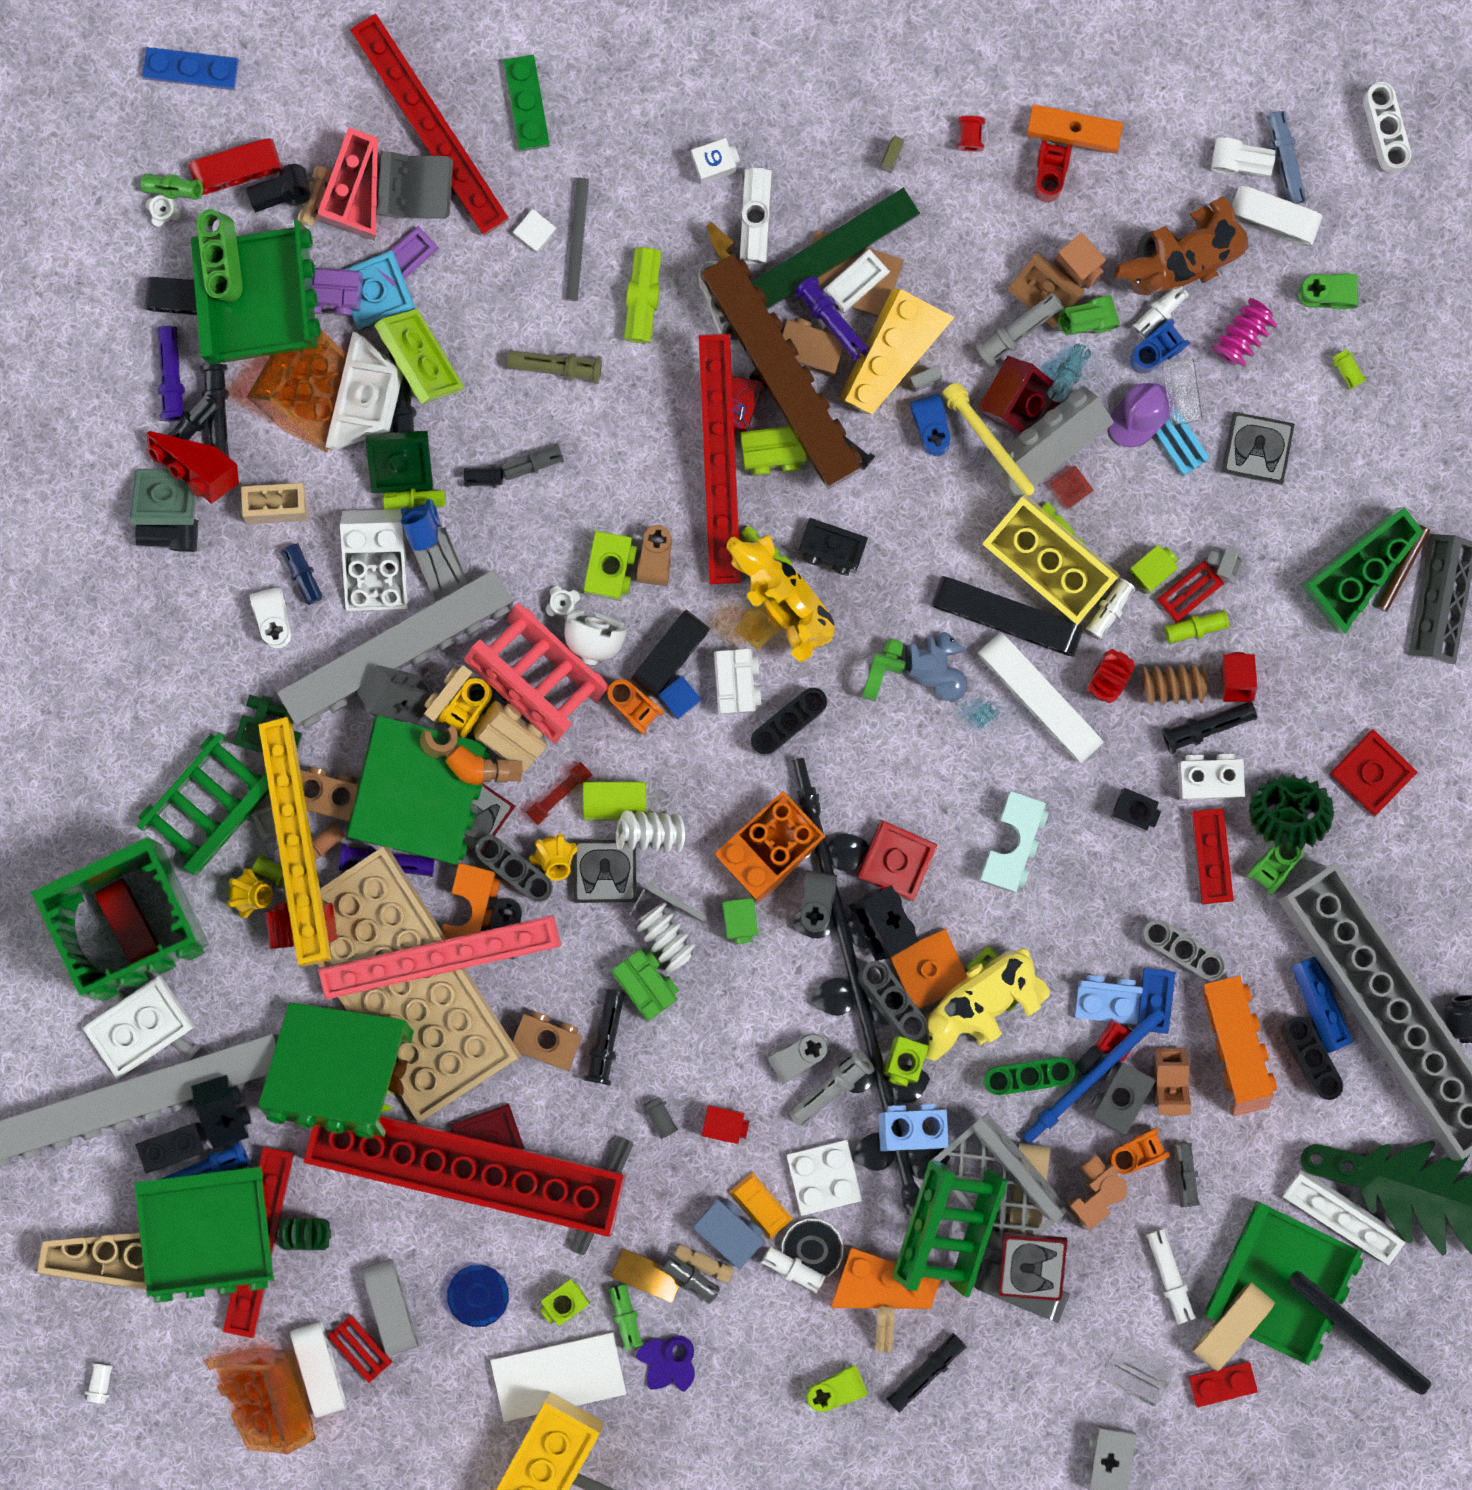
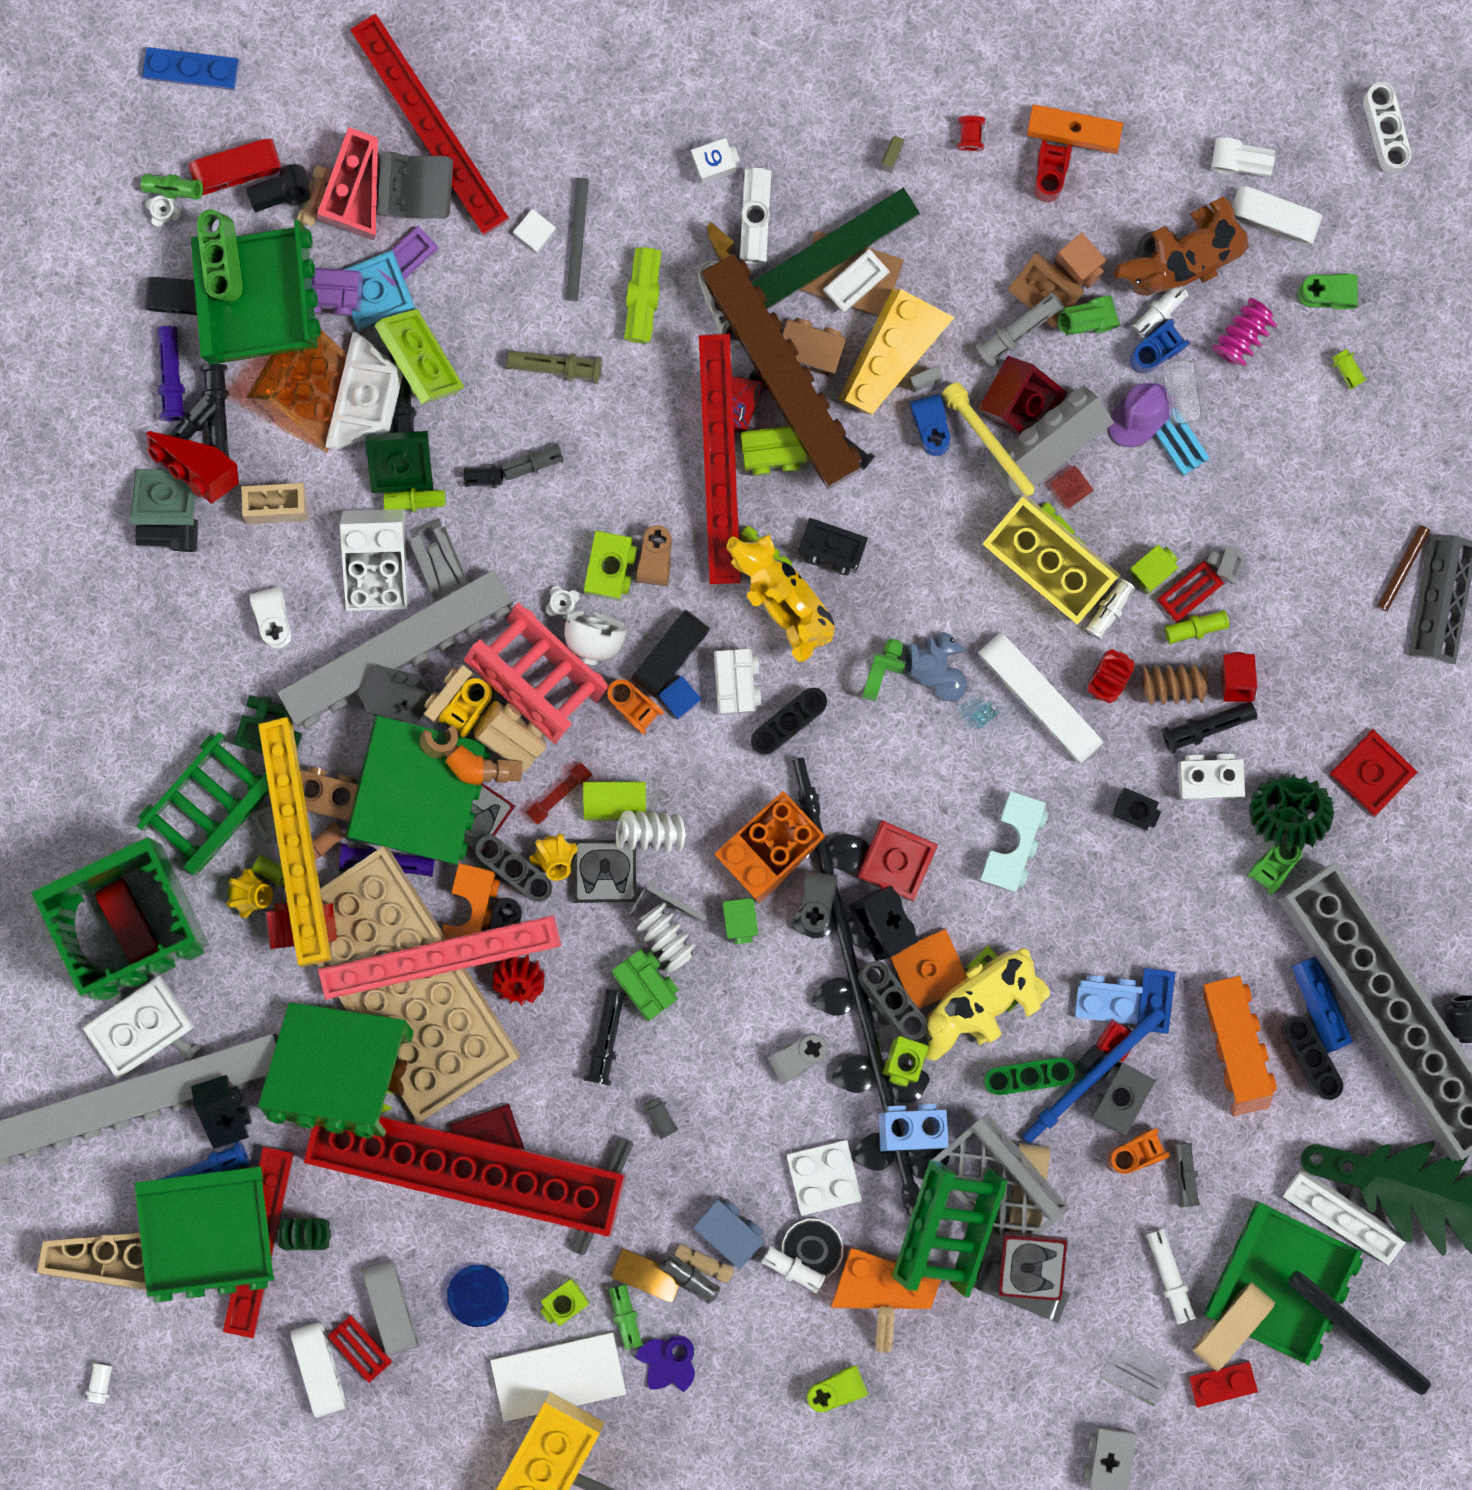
black brick [135,1122,209,1174] -> none
clear orange wedge [204,1348,316,1454] -> none
dark blue axle [281,543,322,605] -> none
blue piece [401,499,440,551] -> none
green plate [504,55,550,152] -> none
medium nougat brick [513,1010,583,1071] -> none
red brick [702,1105,750,1144] -> none
light orange tile [729,1172,793,1239] -> none
clear yellow brick [735,603,780,651] -> none
light grey pin [789,1049,874,1126] -> none
dark purple pin [794,276,869,361] -> none
black pin [886,1333,967,1413] -> none
black beam [931,576,1084,657] -> none
clear light blue pin [1047,344,1091,403] -> none
nougat hips [1066,1155,1128,1230] -> none
light grey beam [1141,920,1225,980] -> none
nougat brick [1154,1048,1191,1116] -> none
red plate [1191,808,1234,905] -> none
tile [1221,412,1295,485] -> none
sand blue pin [1266,111,1307,204] -> none
green wedge [1300,507,1423,634] -> none
none -> red gear [492,954,545,1006]

